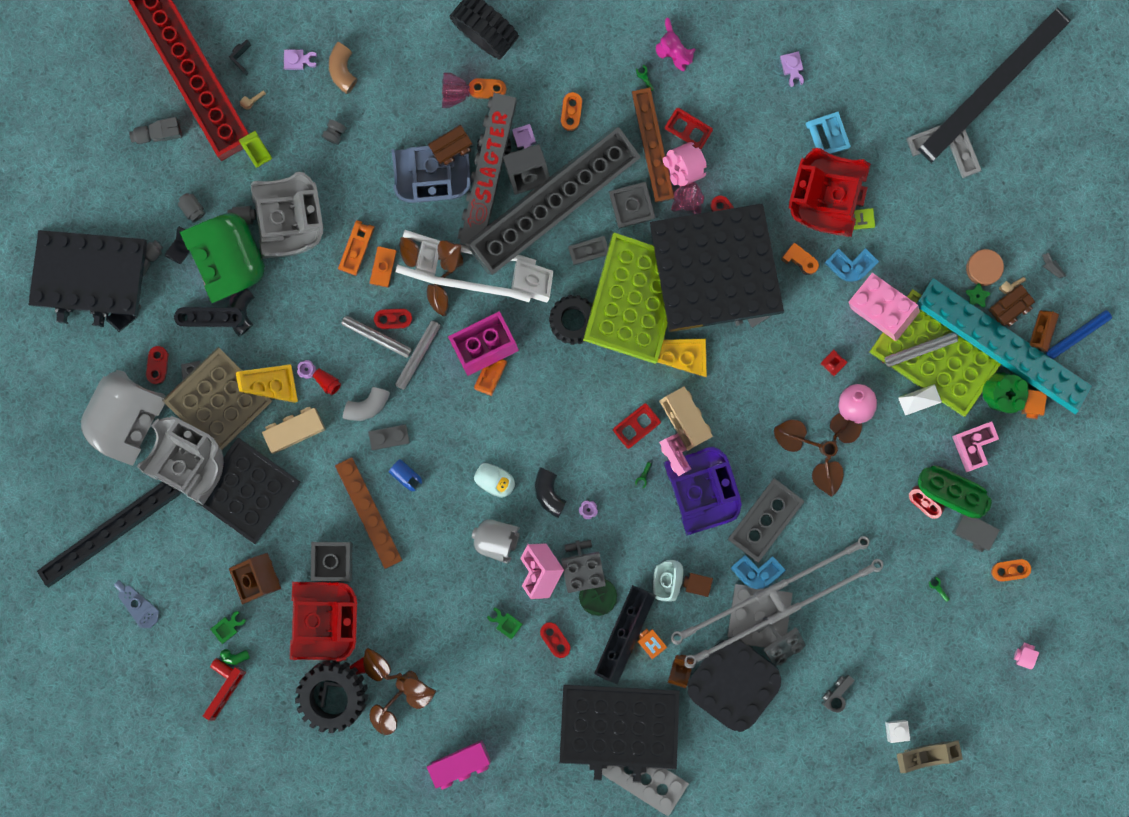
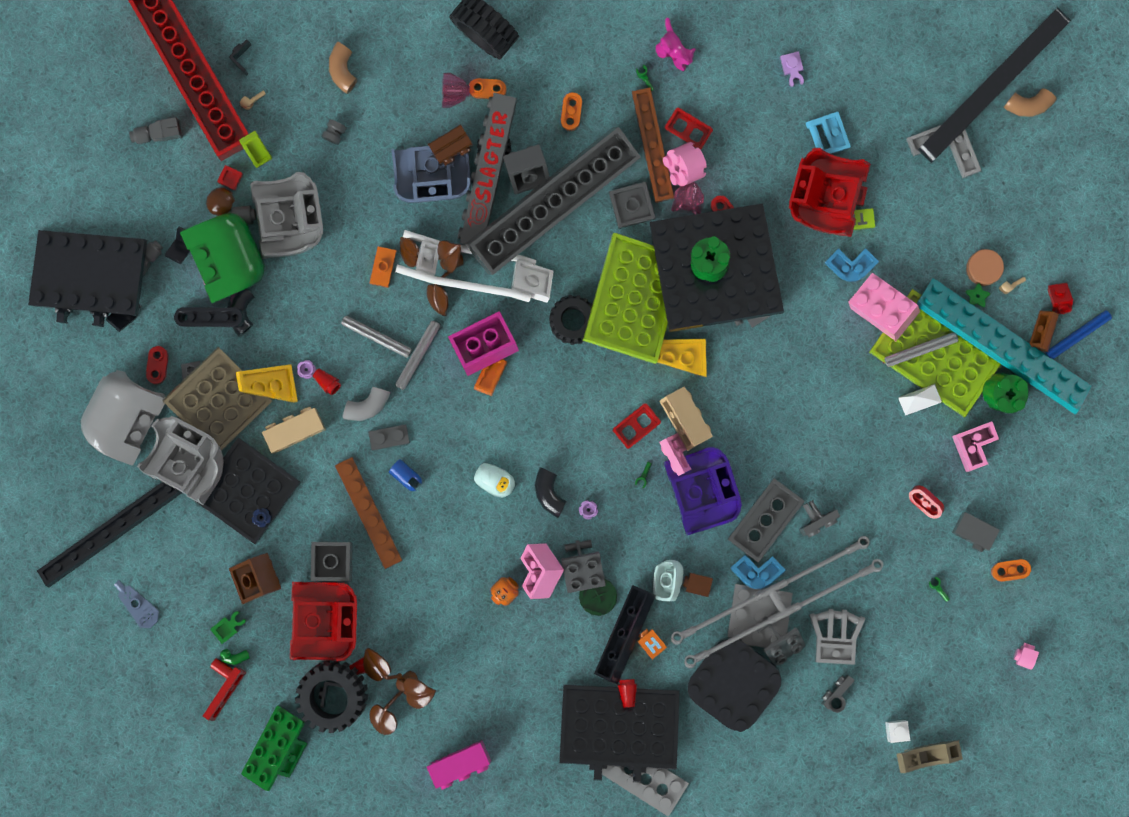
dark grey brick [178,193,205,222] -> none
lavender plate [284,50,317,70] -> none
orange plate [338,220,375,276] -> none
red plate [374,309,413,329] -> none
light grey cylinder [472,519,520,564] -> none
green plate [487,607,523,640] -> none
lavender plate [512,124,536,149] -> none
red plate [540,622,570,658] -> none
dark grey plate [568,236,608,266] -> none
reddish brown bracket [667,655,694,688] -> none
reddish brown plant [774,413,862,496] -> none
orange leg [781,243,819,275] -> none
red tile [820,349,848,377] -> none
bright pink cylinder [838,384,877,424] -> none
green tile [918,466,992,518] -> none
reddish brown brick [988,284,1035,327] -> none
orange brick [1021,389,1047,419] -> none
dark grey bar [1042,253,1066,278] -> none
none -> reddish brown hair [206,187,235,216]
none -> red plate [217,165,243,191]
none -> green bracket [241,705,307,791]
none -> dark blue plate [252,508,271,527]
none -> orange head [490,577,519,606]
none -> red cone [618,679,637,707]
none -> green brick [691,237,730,282]
none -> dark grey plate [799,500,840,537]
none -> light grey plate [809,609,865,665]
none -> medium nougat cylinder [1003,88,1057,117]
none -> red bracket [1048,283,1073,314]

